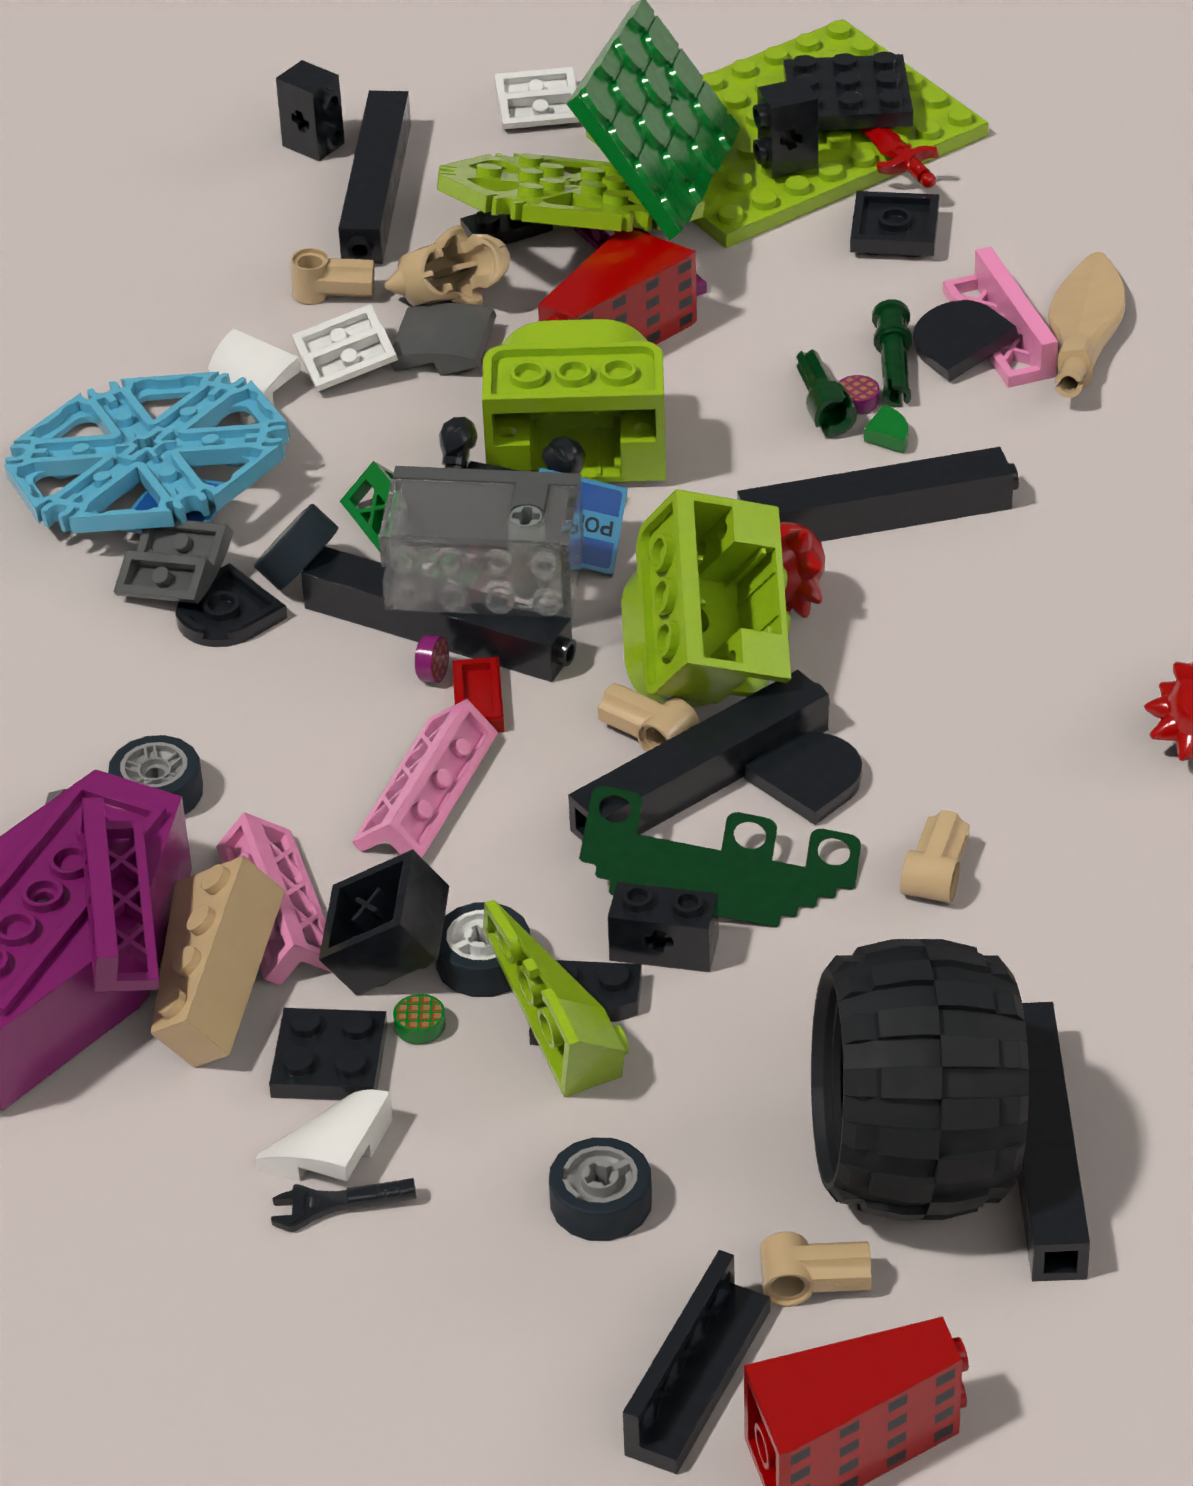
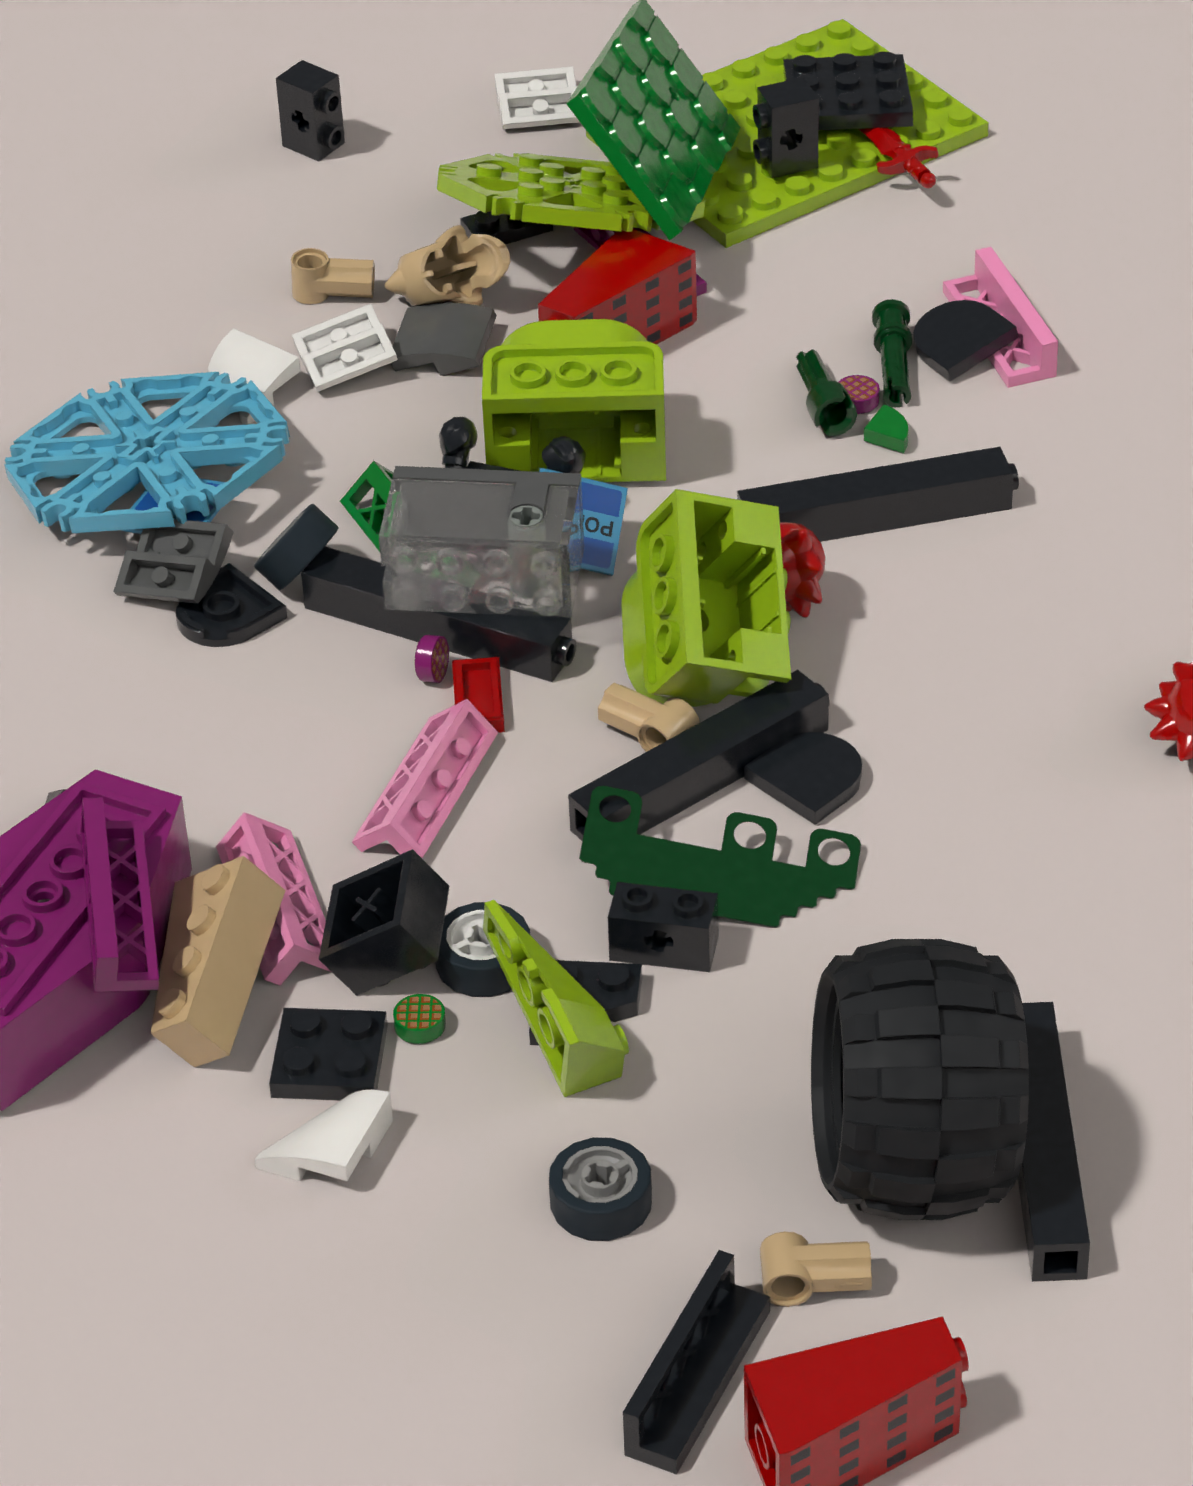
wheel [108,735,203,815] -> none
black piece [271,1178,417,1231] -> none
black brick [338,90,411,264] -> none
black plate [850,191,939,257] -> none
tan piece [900,810,970,904] -> none
tan animal [1048,251,1126,398] -> none

